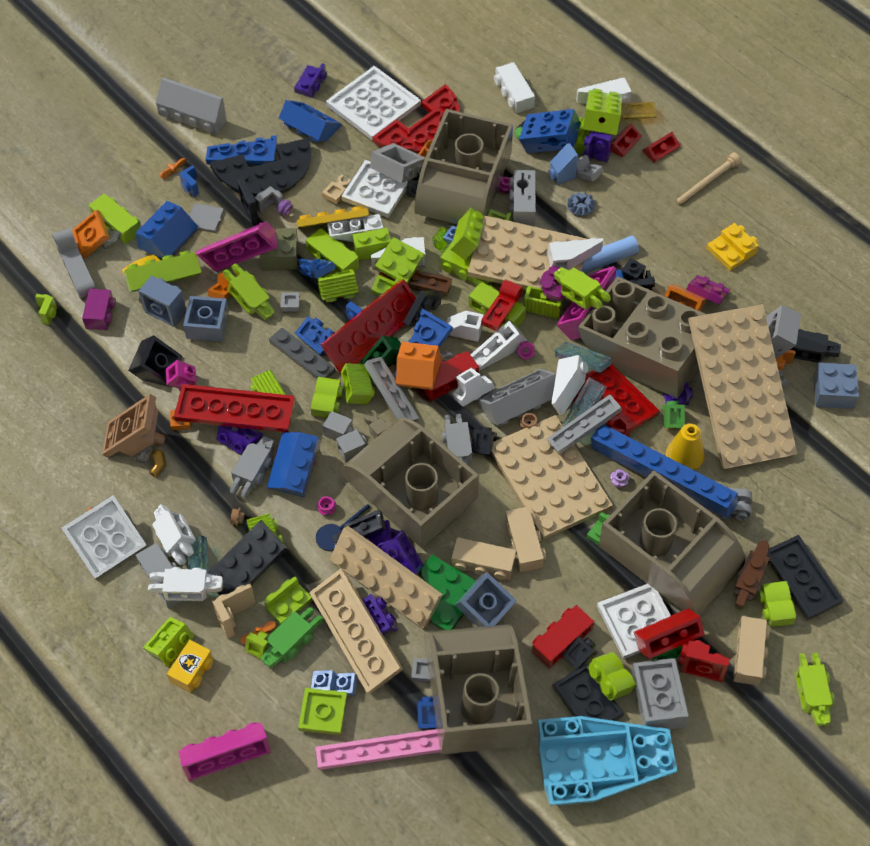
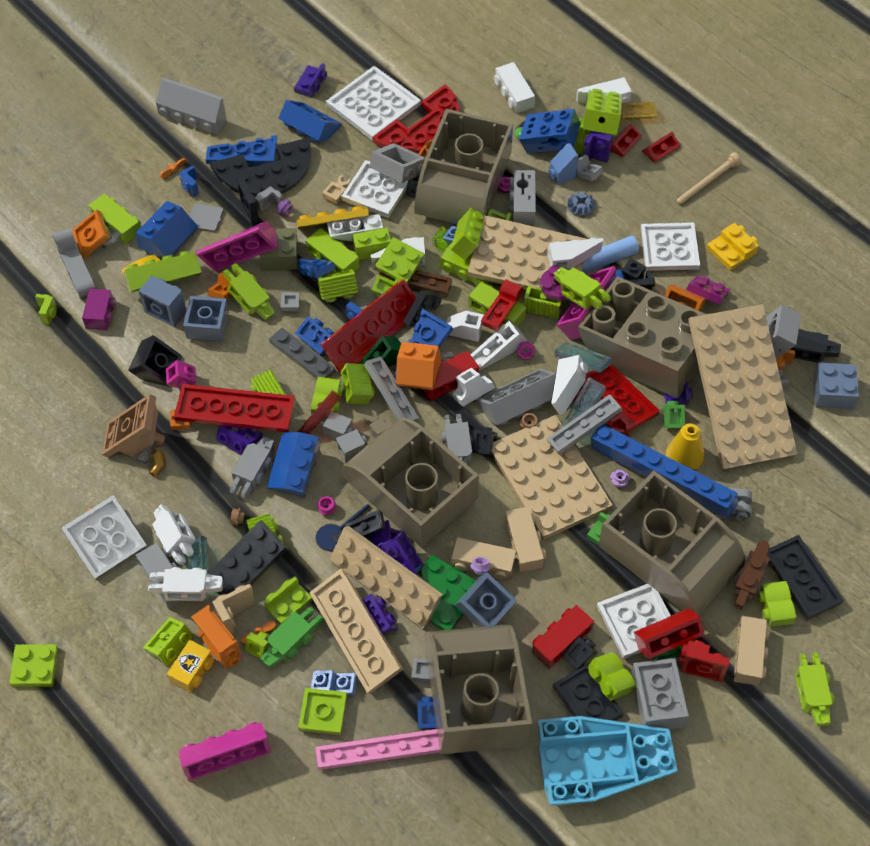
none -> lime plate [9,644,58,687]
none -> orange window [191,605,242,669]
none -> clear red pin [297,390,341,435]
none -> lavender plate [470,557,491,575]
none -> white plate [640,223,700,271]

